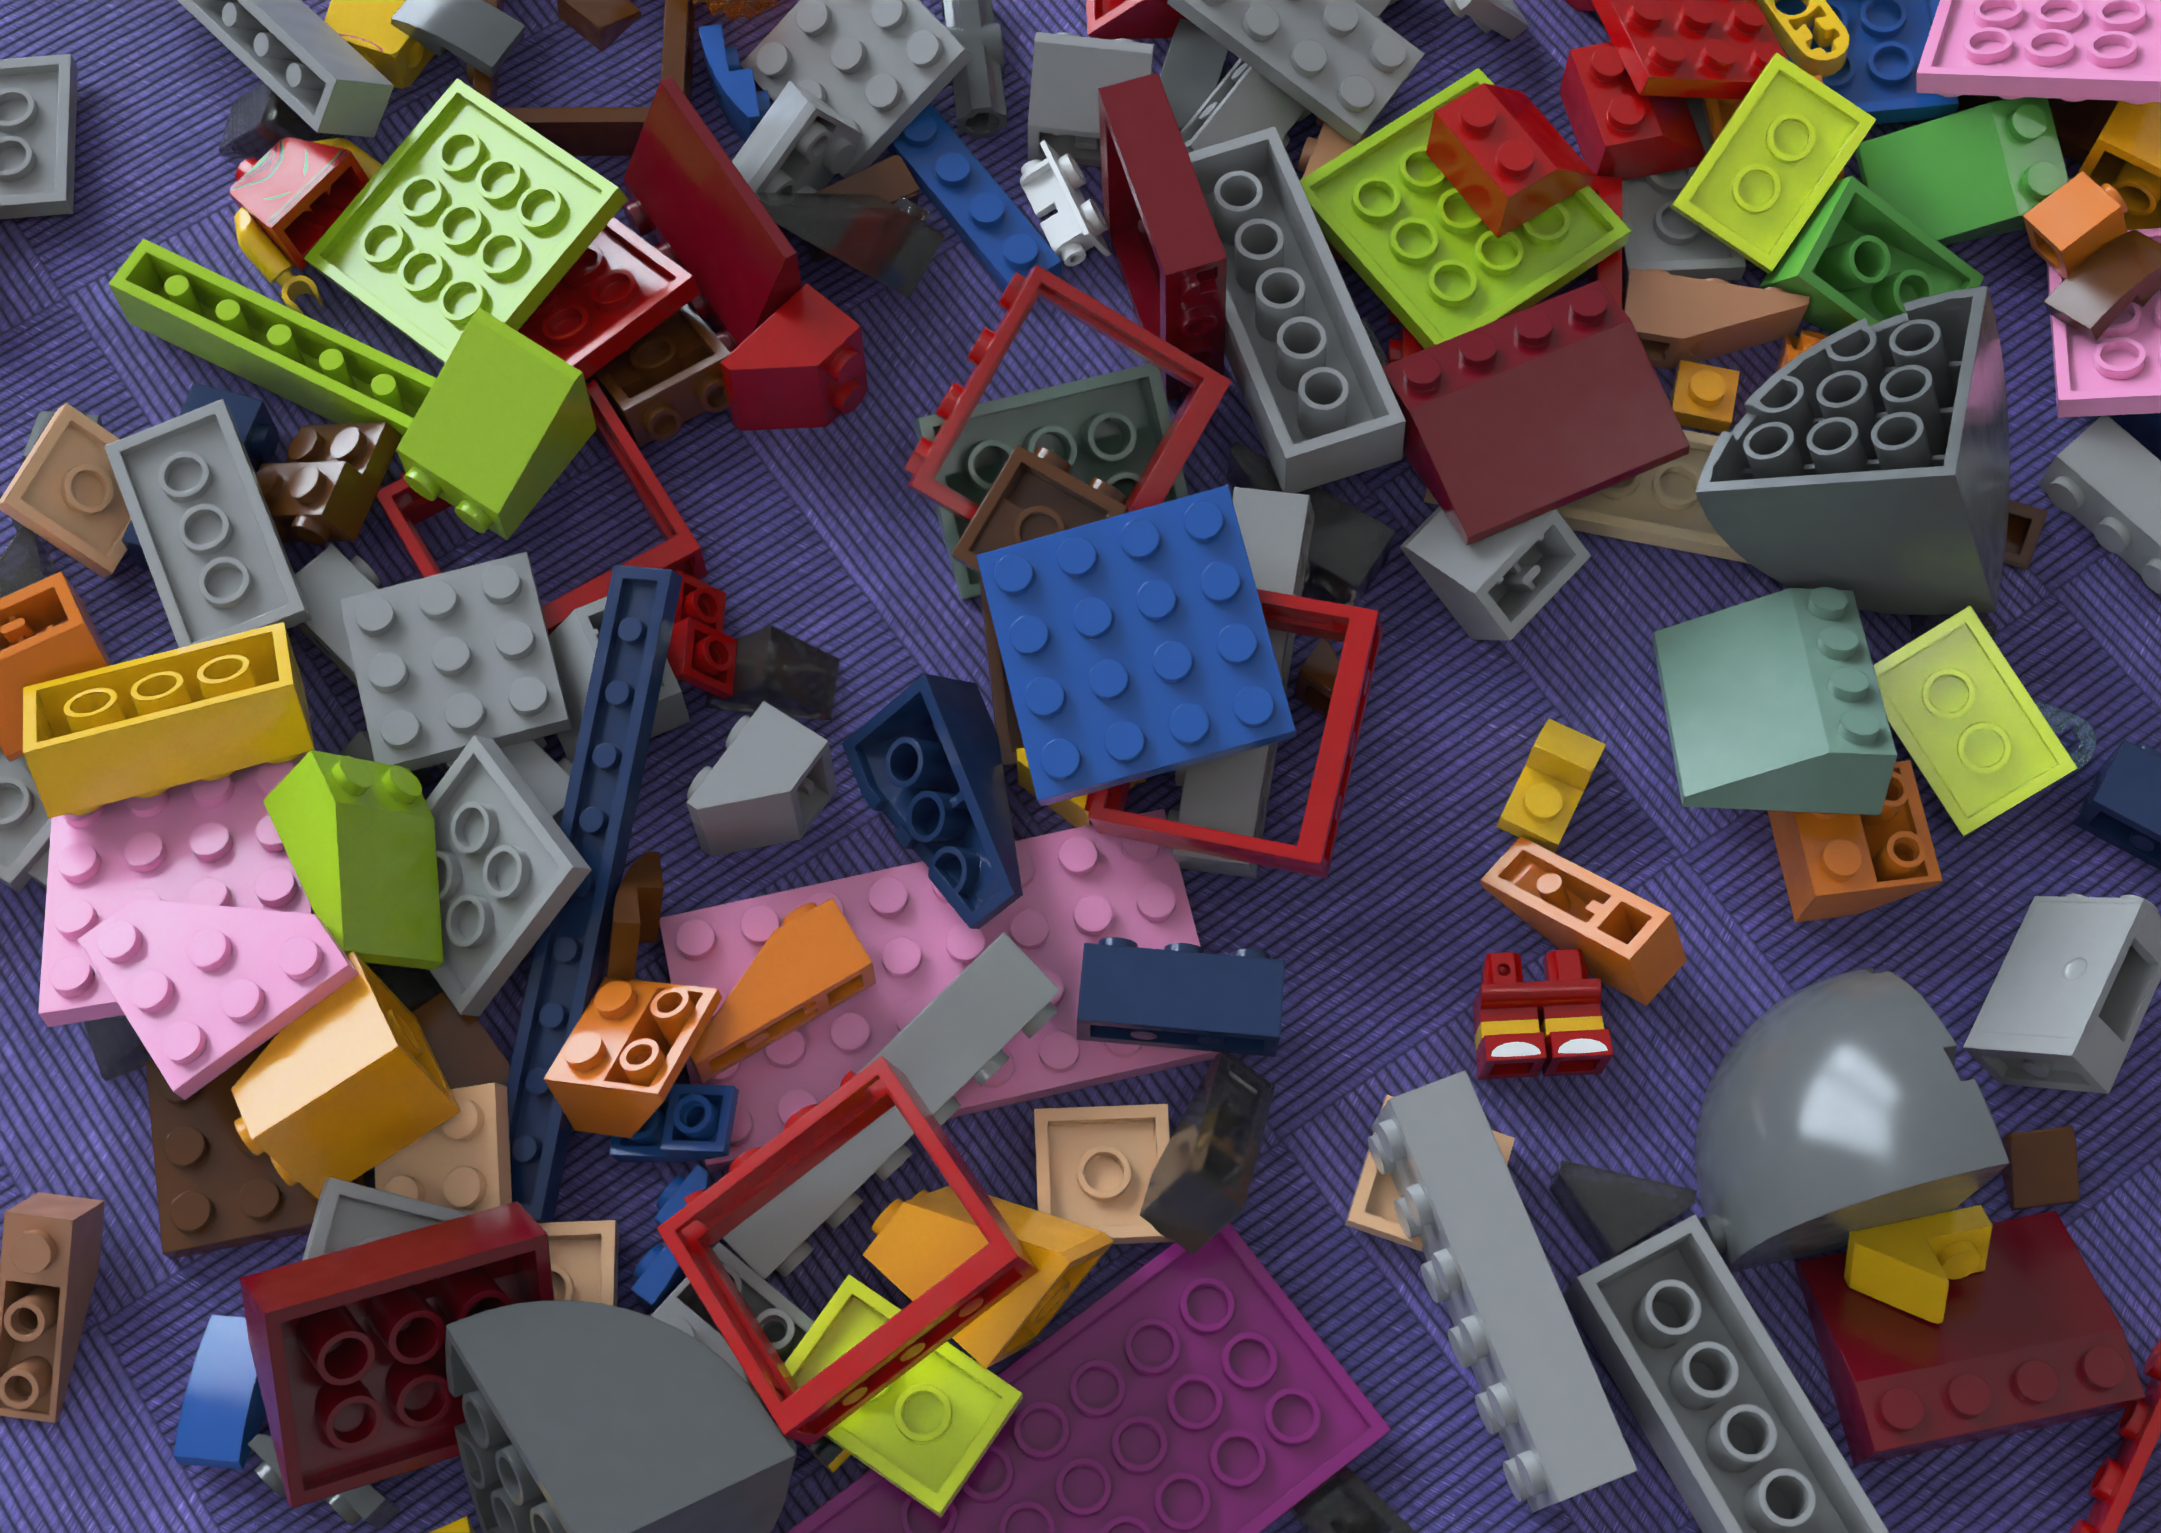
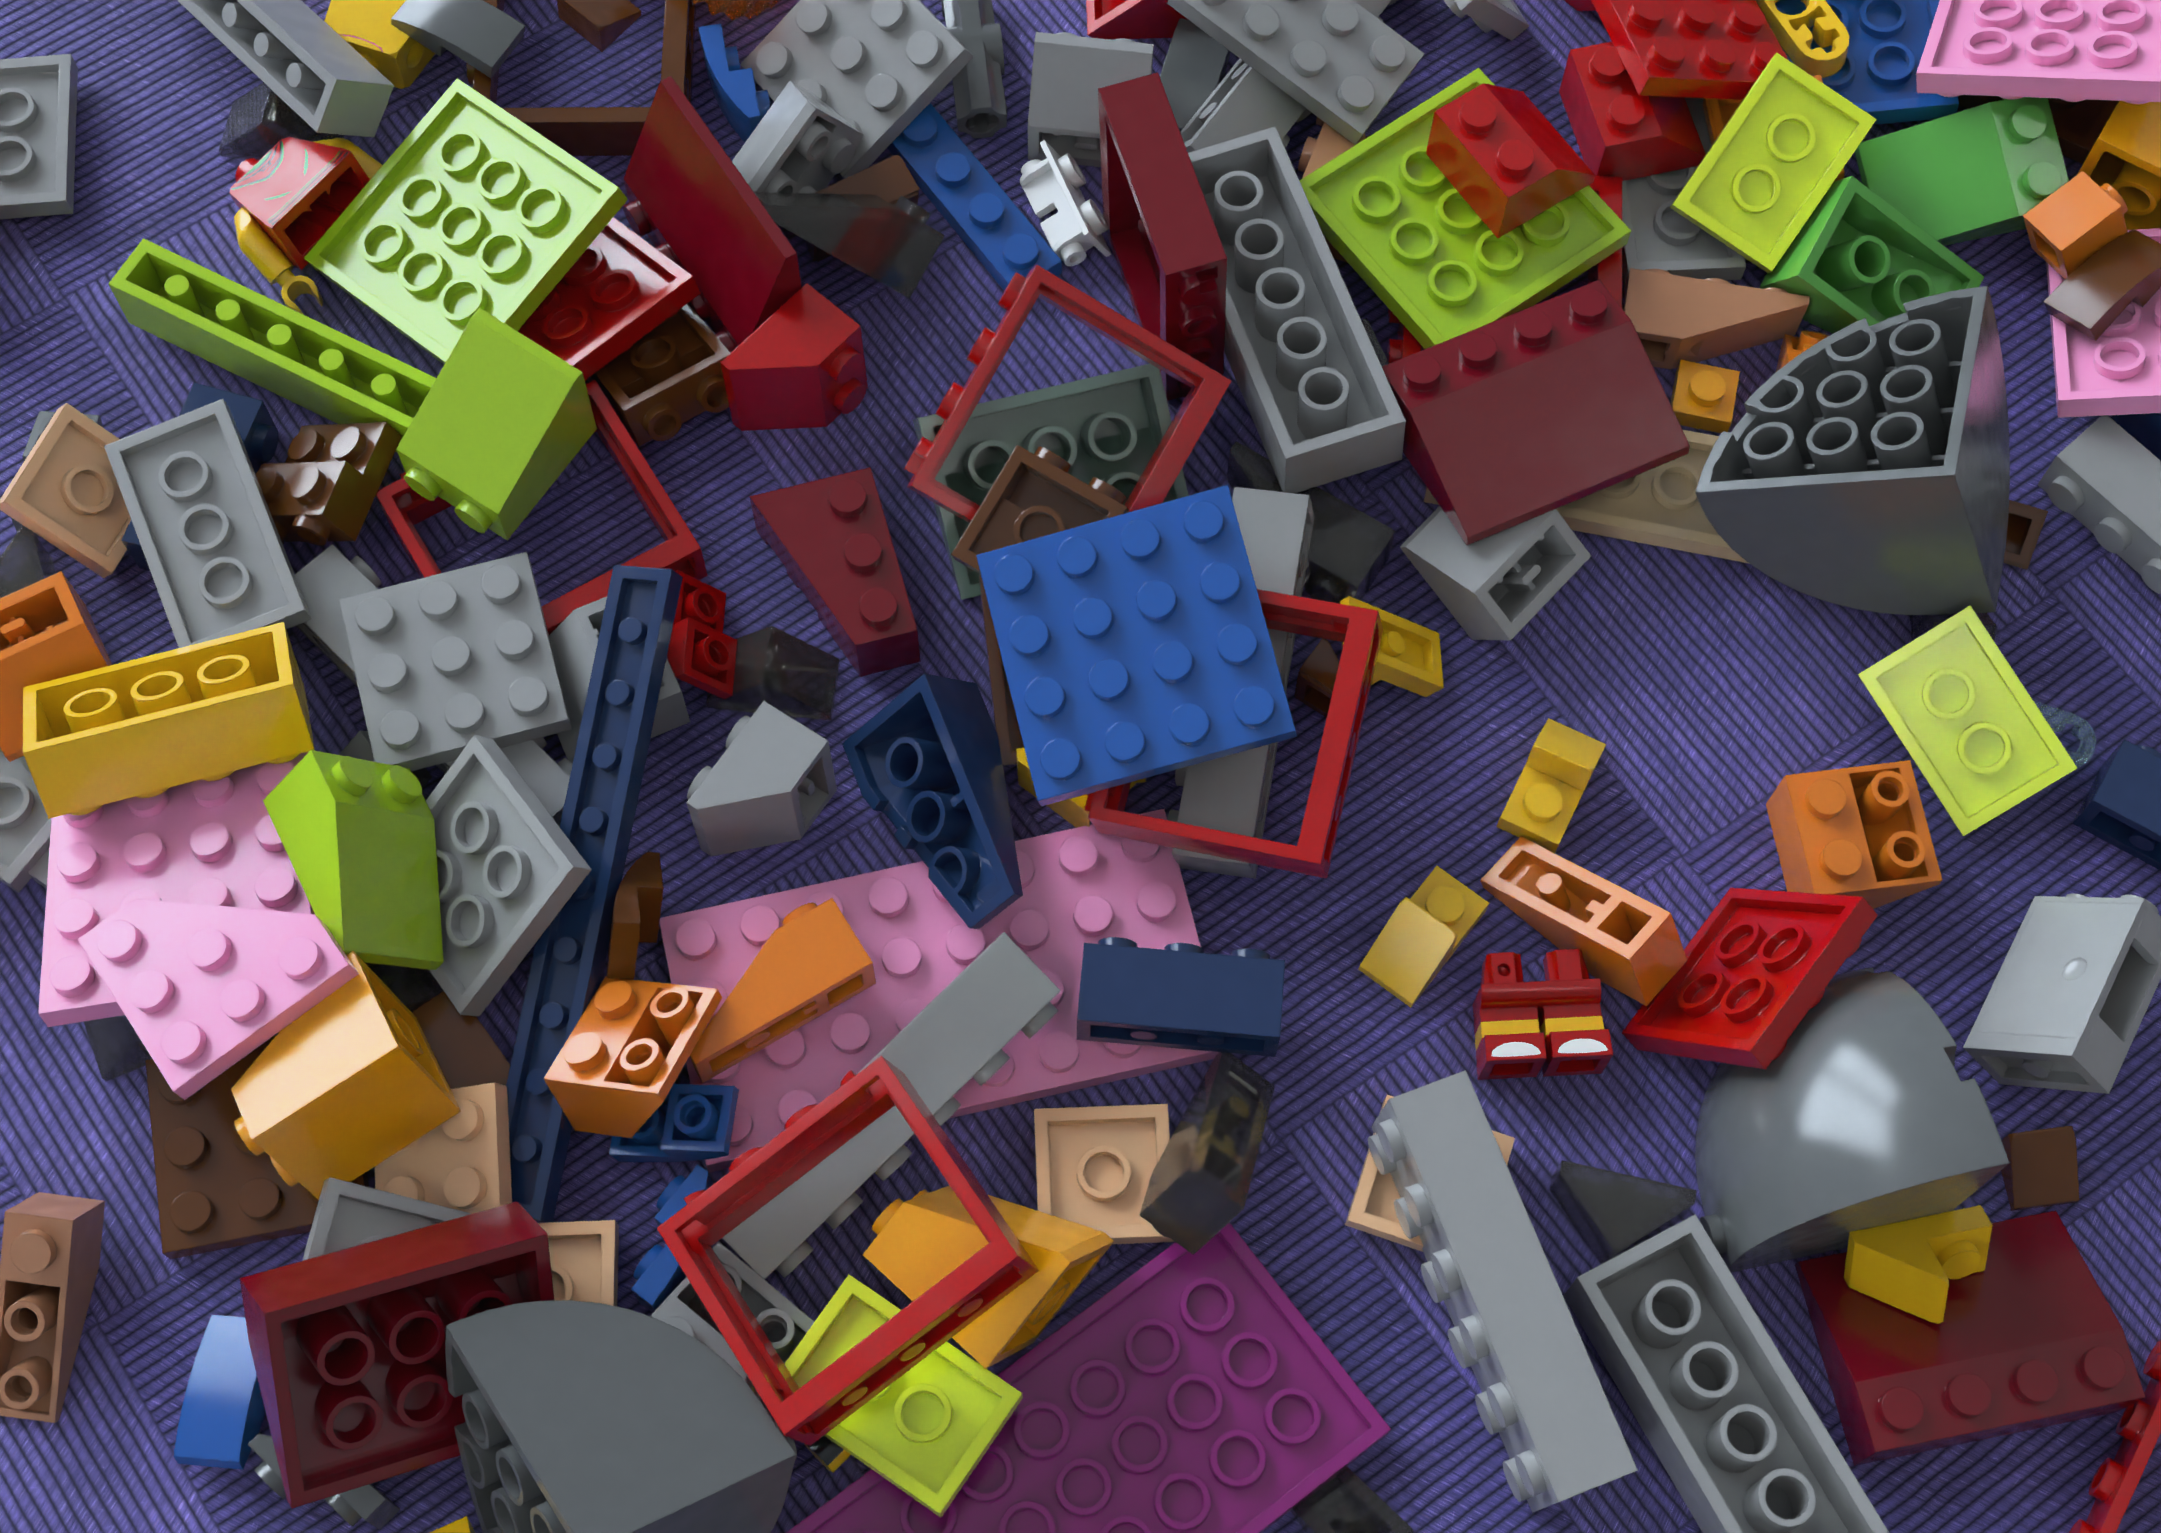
sand green slope [1652,587,1897,815] -> none
none -> dark red wedge [749,467,921,677]
none -> yellow slope [1340,596,1444,697]
none -> yellow slope [1358,865,1489,1008]
none -> red plate [1622,888,1878,1069]

